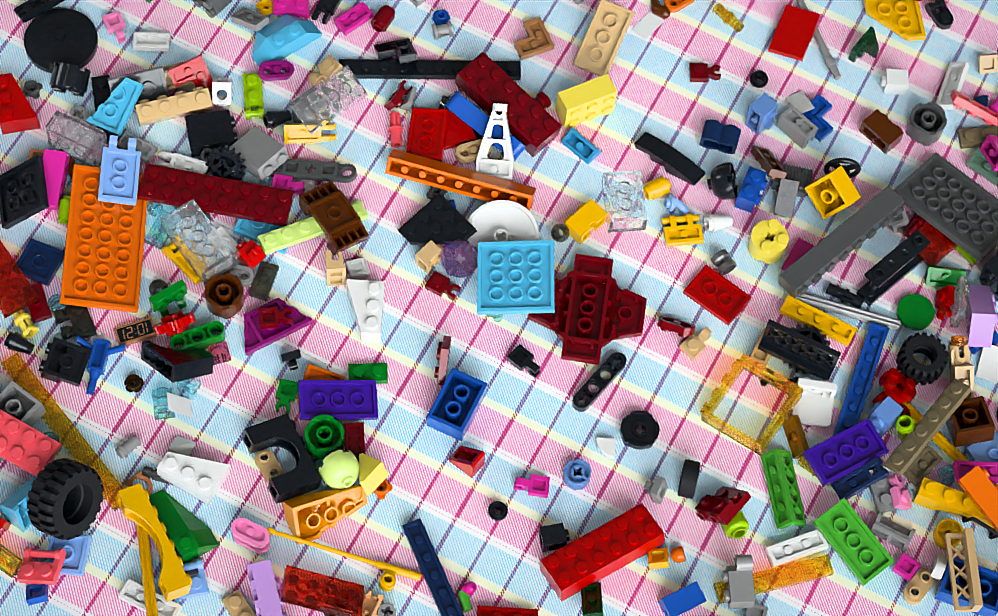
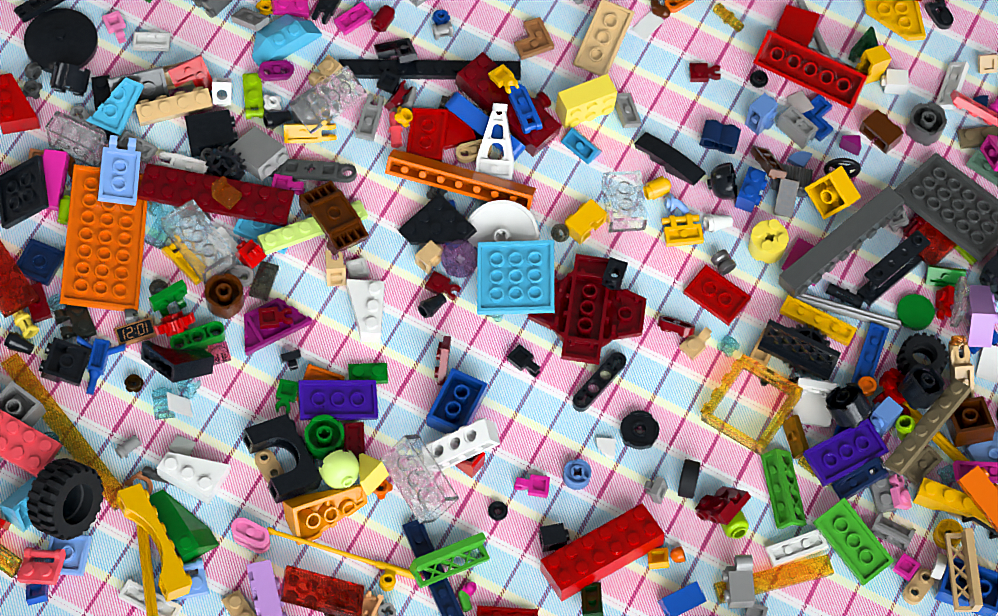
none -> dark grey plate [25,62,42,80]
none -> dark grey hinge [125,309,139,324]
none -> clear orange bracket [211,176,242,210]
none -> white plate [263,95,282,111]
none -> light grey hinge [356,93,384,142]
none -> black tile [376,70,401,94]
none -> clear brick [379,434,460,524]
none -> yellow plate [394,107,413,128]
none -> bright green fence [409,532,490,589]
none -> black cone [418,293,447,318]
none -> white brick [419,418,500,474]
none -> yellow plate [488,64,519,94]
none -> blue plate [508,84,542,134]
none -> black brick [602,257,628,291]
none -> light grey plate [615,93,642,128]
none -> clear light blue plate [717,335,740,357]
none -> red brick [753,29,869,109]
none -> medium blue tile [787,151,812,168]
none -> black brick [825,383,873,428]
none -> magenta slope [839,135,862,156]
none -> yellow brick [855,45,892,85]
none -> orange tile [857,376,877,396]
none -> black brick [897,364,945,410]

